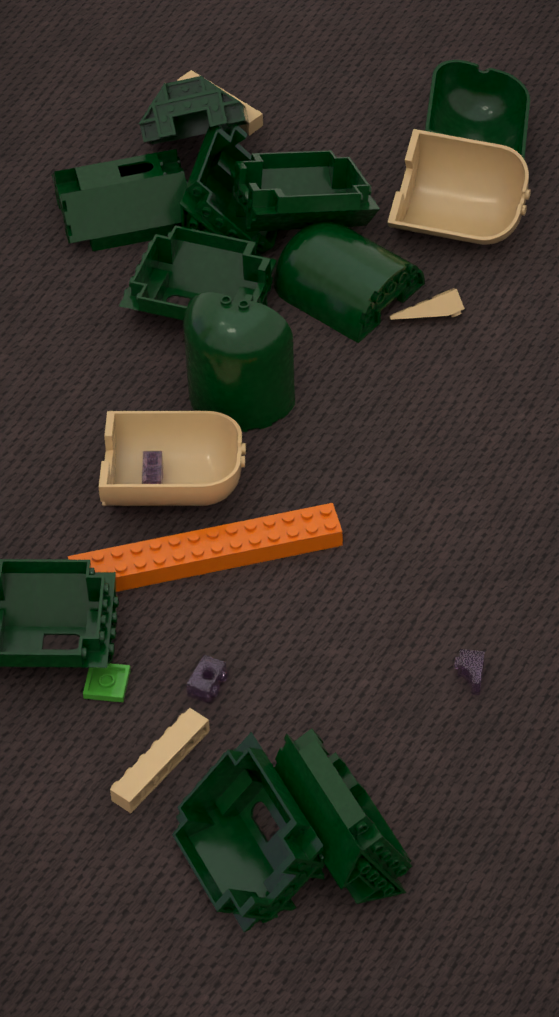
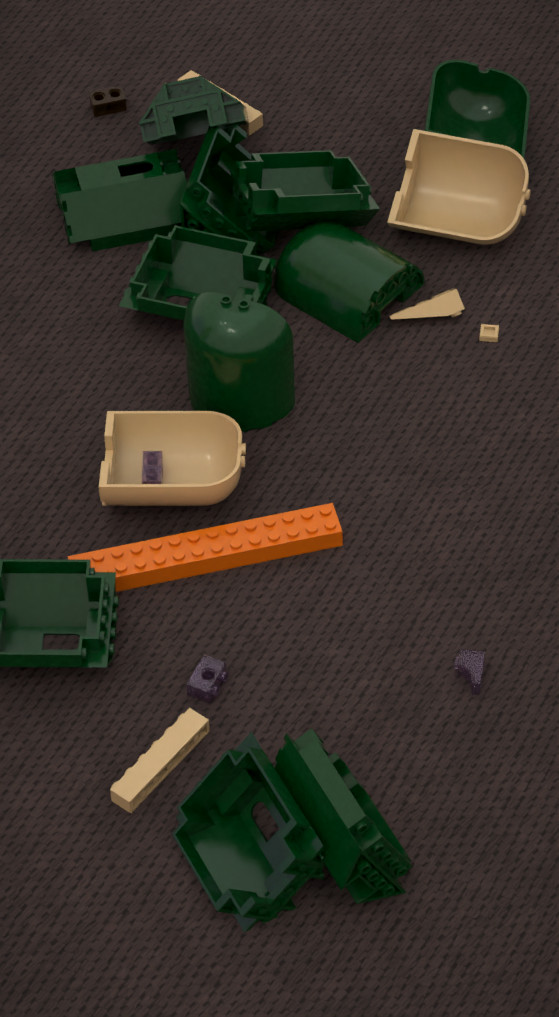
bright green plate [83,663,131,702] -> none
none -> dark brown brick [89,86,127,117]
none -> tan tile [479,324,499,342]

